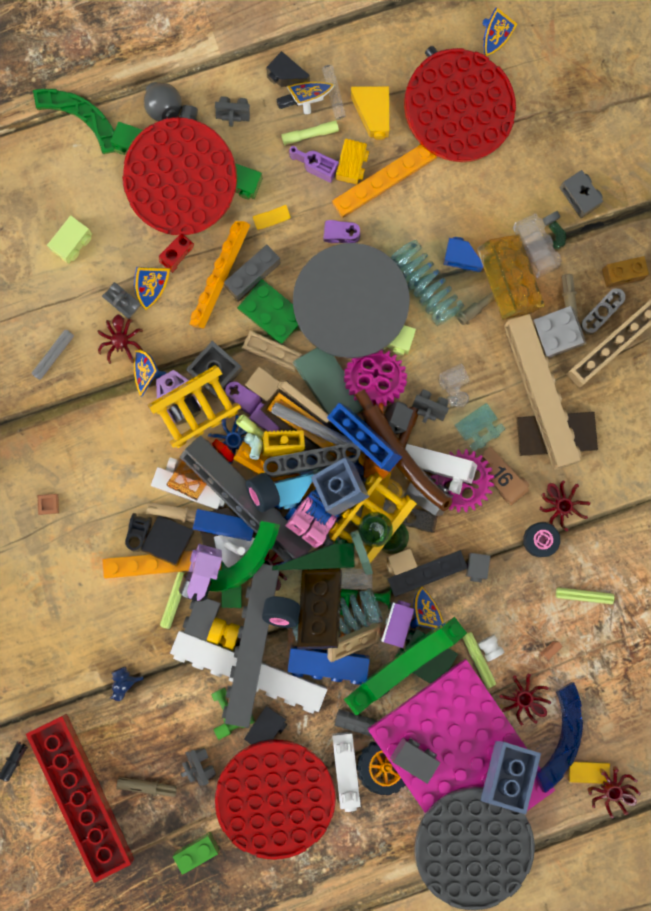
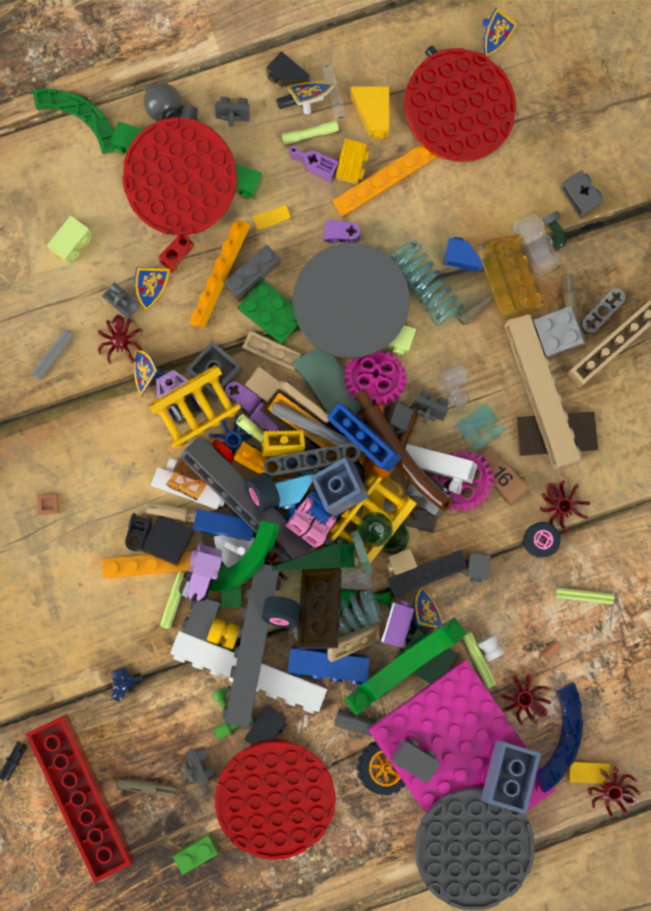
light aqua arm [244,433,263,460] -> none
white brick [332,731,361,812] -> none
pearl gold brick [602,256,649,288] -> none

